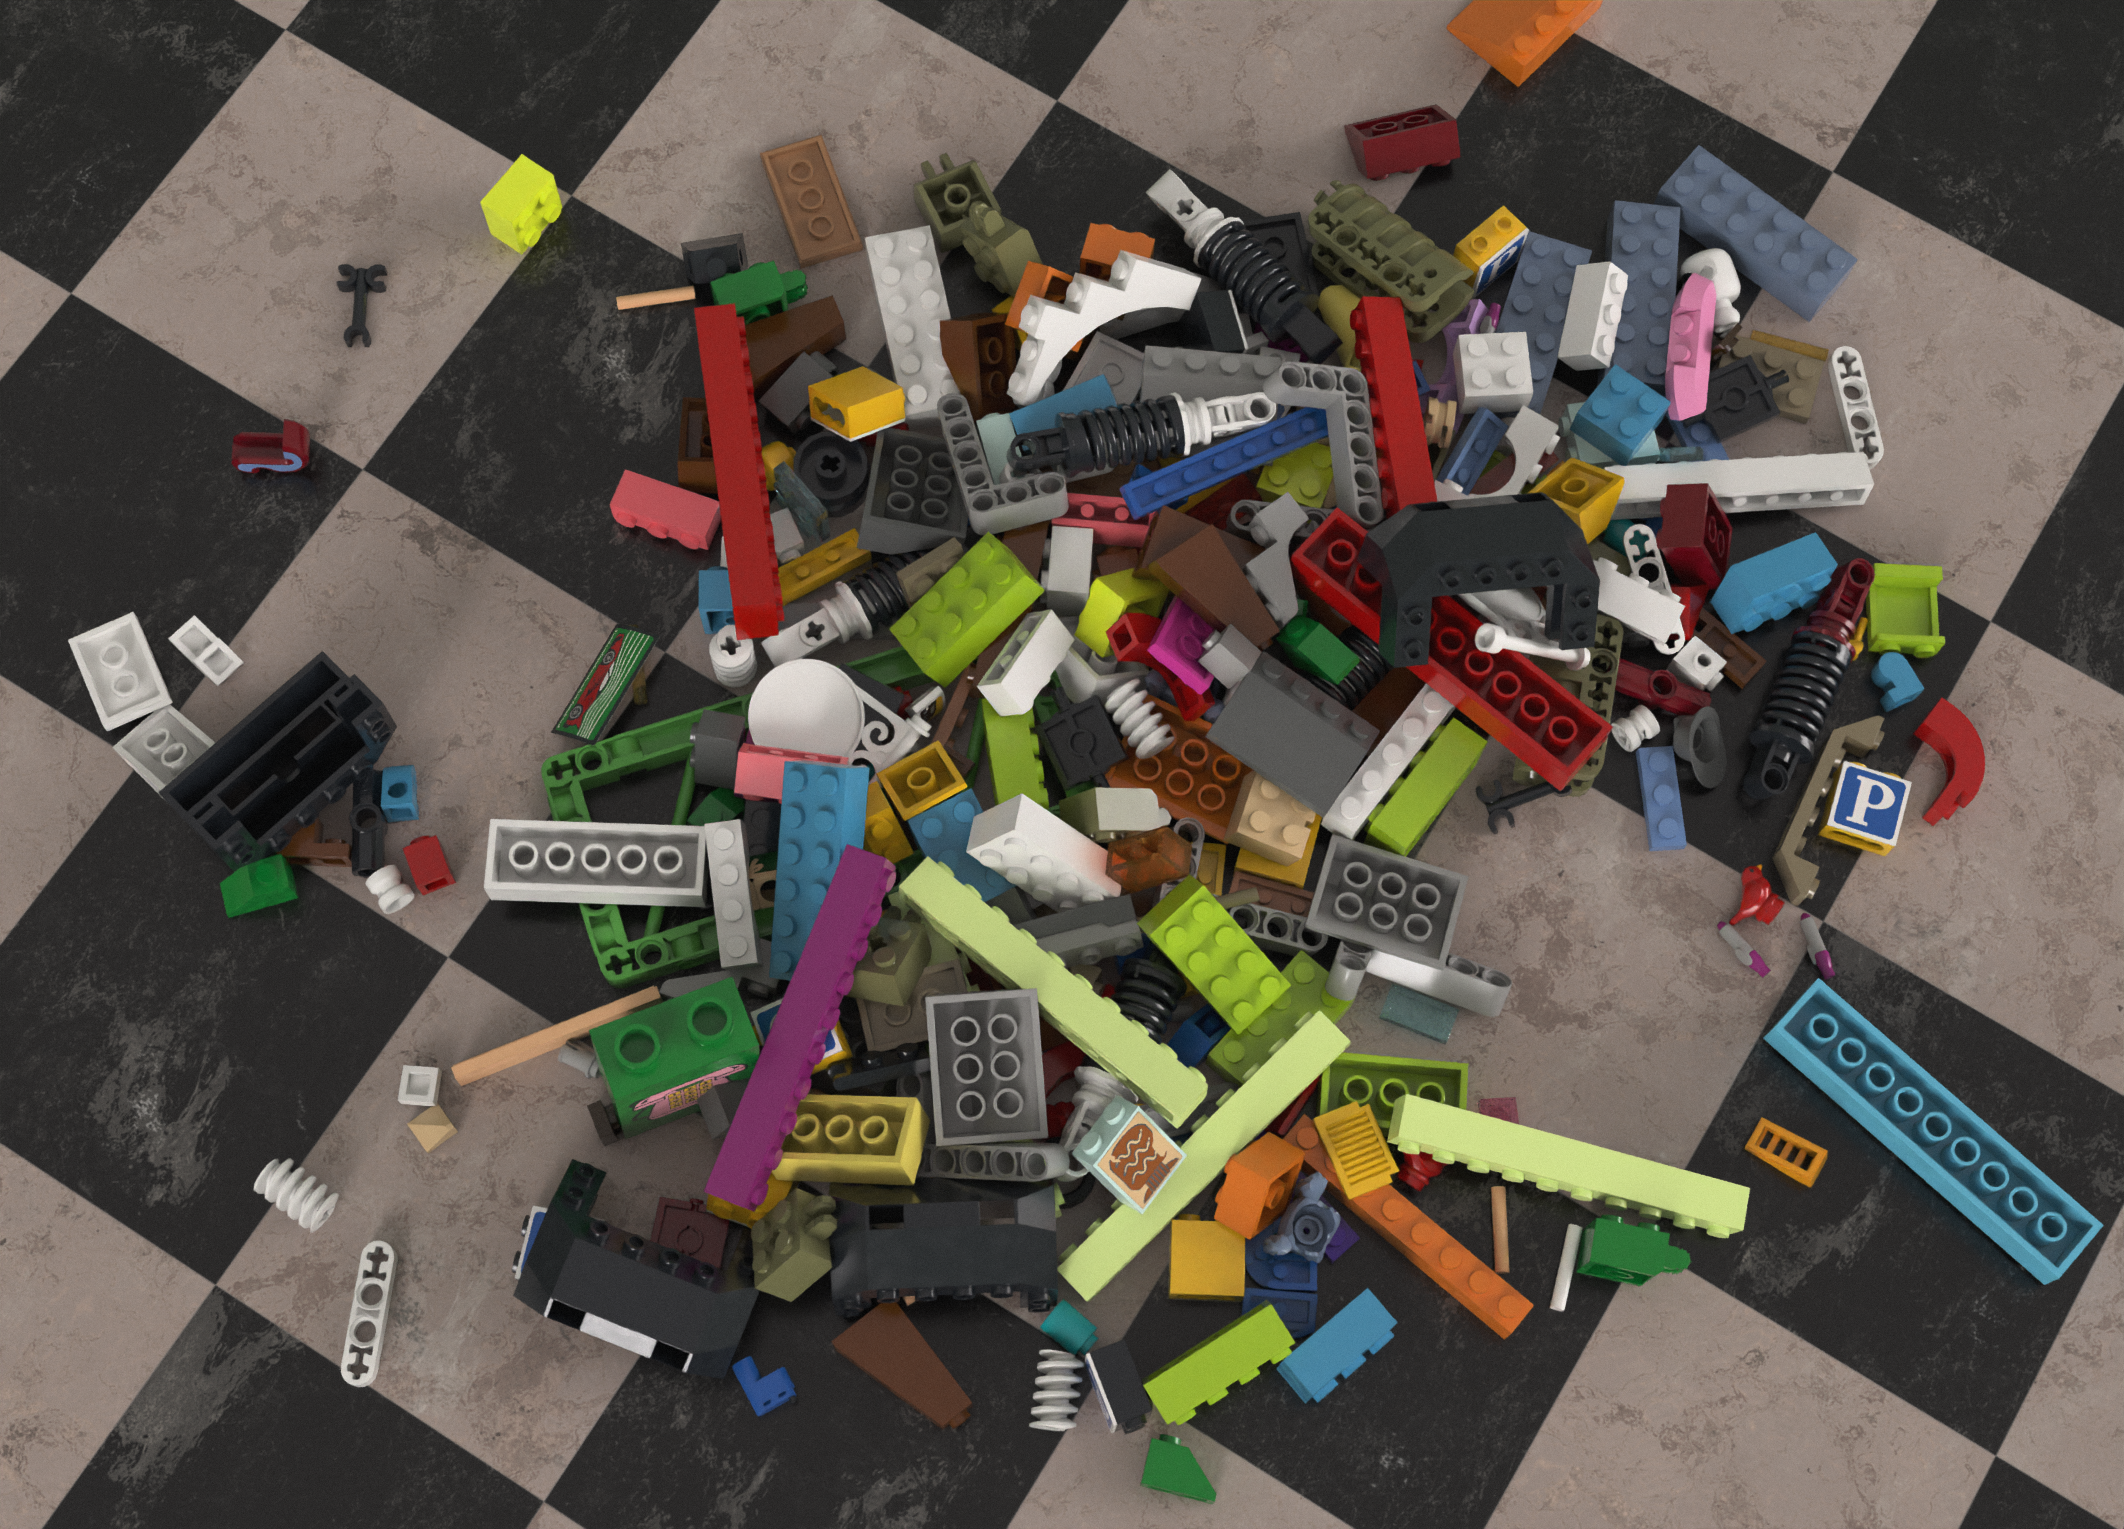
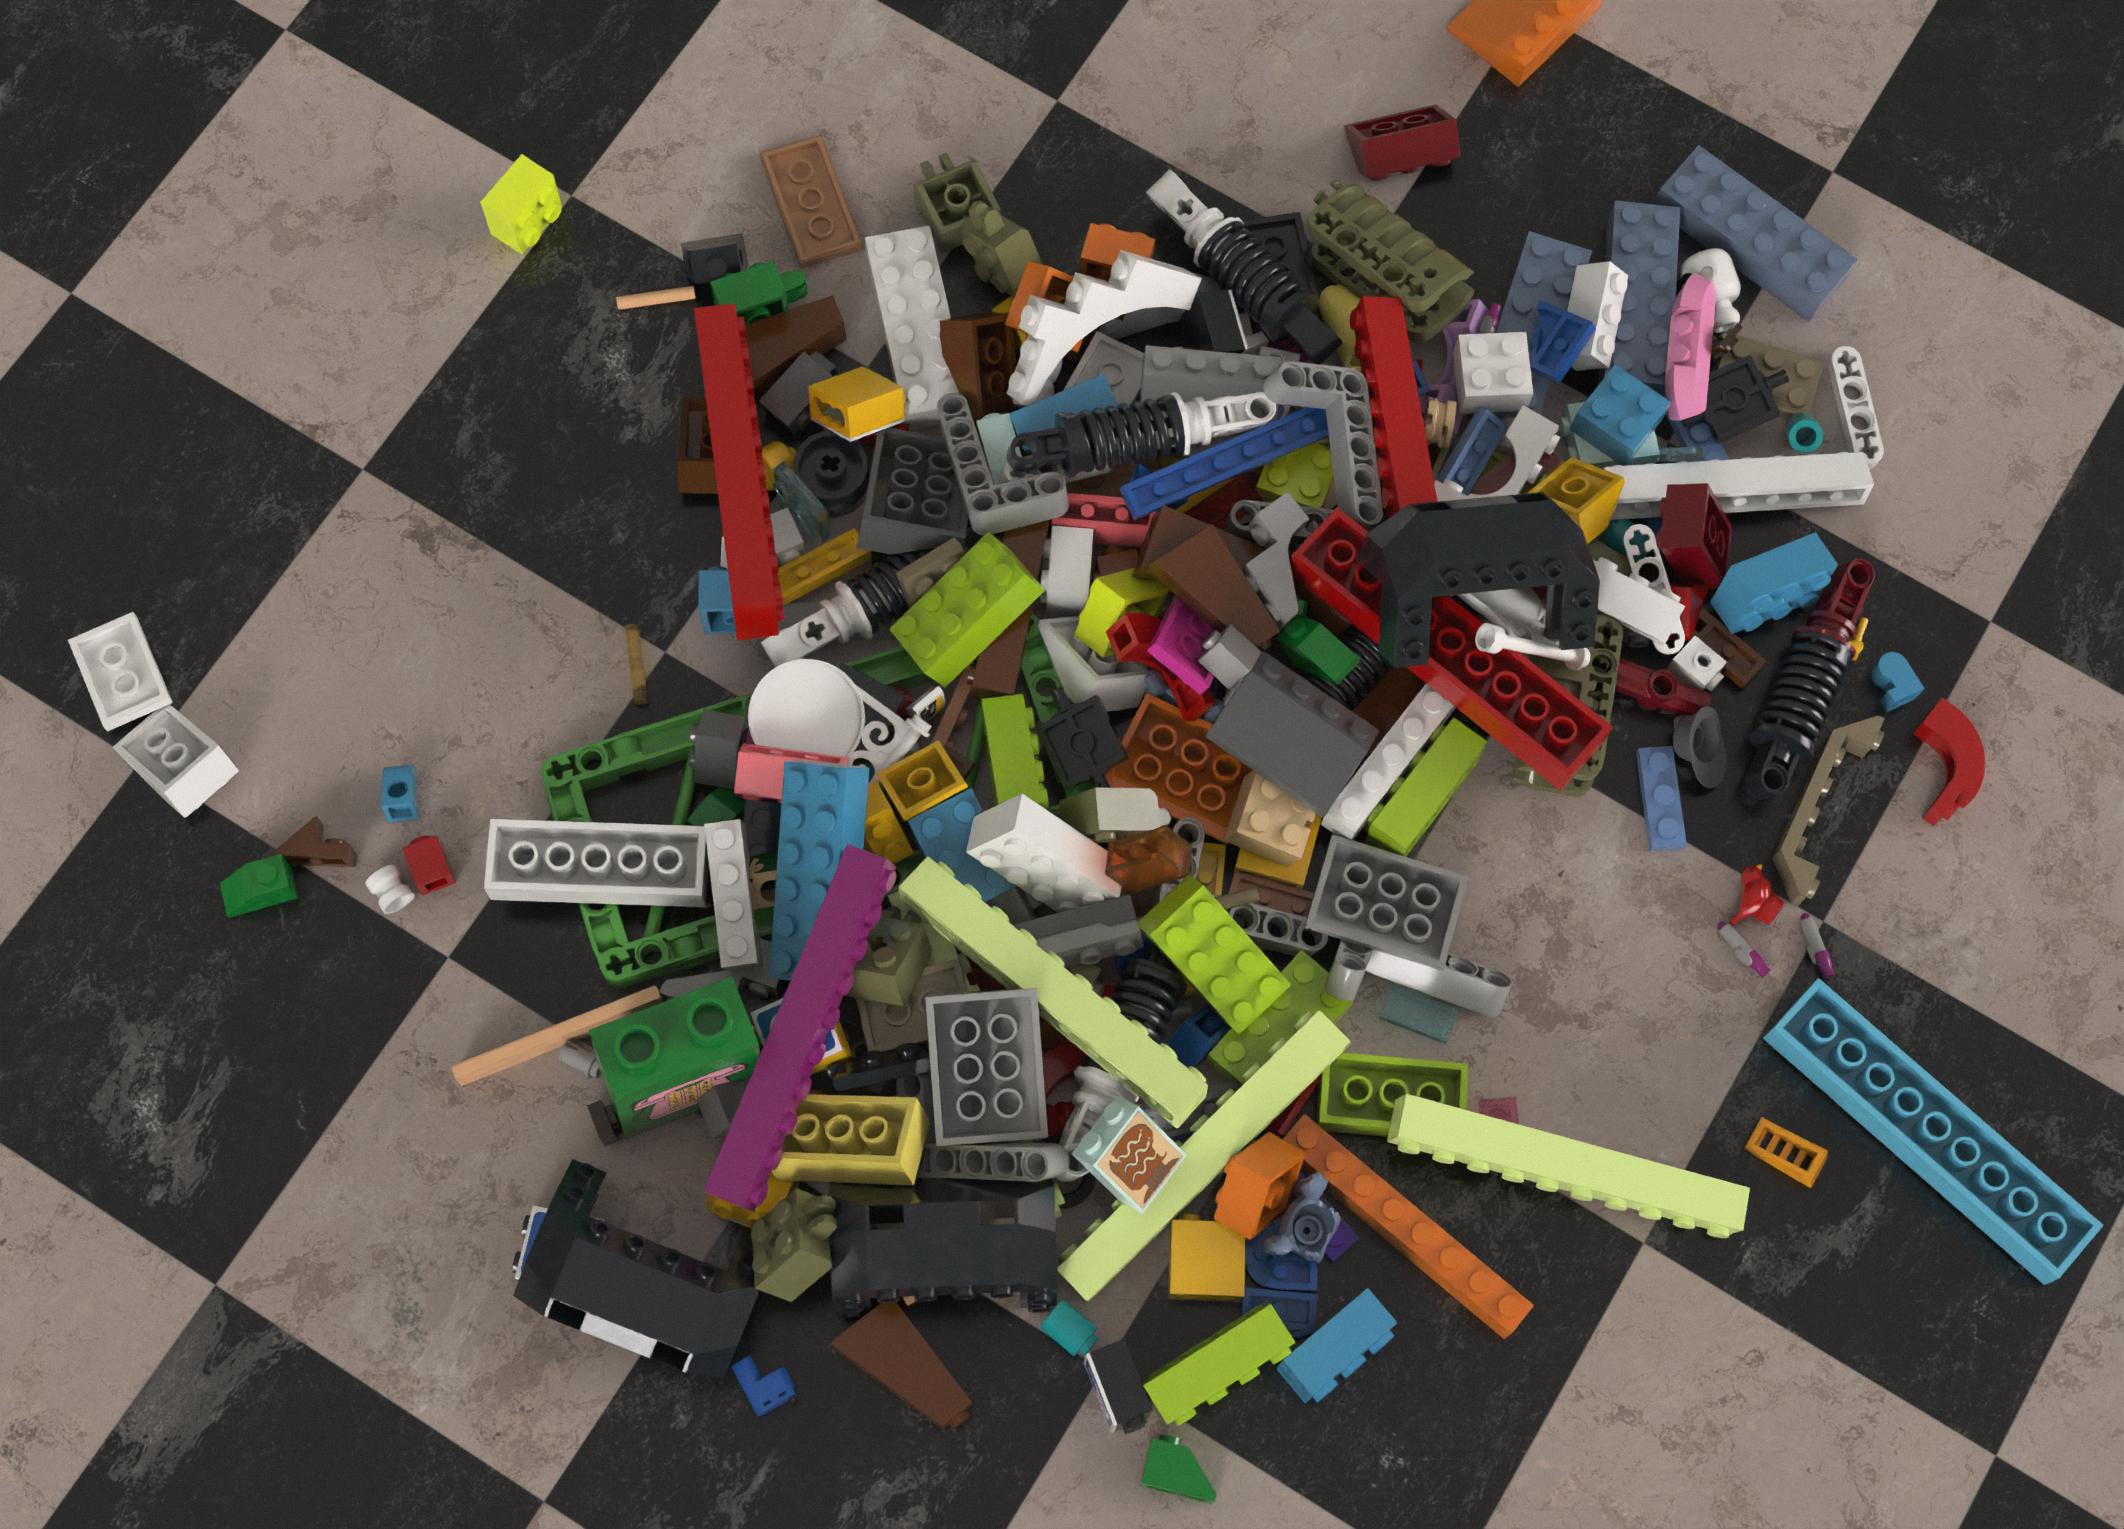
black wedge [158,651,397,871] -> none
white slope [168,615,244,686] -> none
dark red animal [231,419,310,473] -> none
white piece [254,1158,339,1233] -> none
black bar [337,264,388,347] -> none
white beam [341,1240,398,1387] -> none
black piece [349,769,388,878] -> none
white plate [398,1065,442,1107] -> none
tan slope [407,1103,458,1153] -> none
sticker [551,624,659,746] -> none
coral brick [610,469,721,550] -> none
dark red plate [650,1197,731,1269] -> none
white piece [709,625,758,688] -> none
white brick [977,609,1075,717] -> none
white piece [1029,1350,1084,1431] -> none
white piece [1105,678,1175,759] -> none
yellow window [1313,1101,1399,1201] -> none
red animal [1396,1151,1448,1192] -> none
yellow piece [1453,205,1529,300] -> none
black bar [1476,780,1572,834] -> none
light nougat piece [1491,1186,1510,1274] -> none
white piece [1550,1224,1583,1312] -> none
green hinge [1576,1214,1692,1287] -> none
white wheel [1611,705,1660,752] -> none
clear yellow piece [1749,330,1829,362] -> none
piece [1818,761,1912,856] -> none
lime panel [1866,563,1945,658] -> none
none -> blue wing [1529,300,1596,384]
none -> teal brick [1784,412,1823,453]

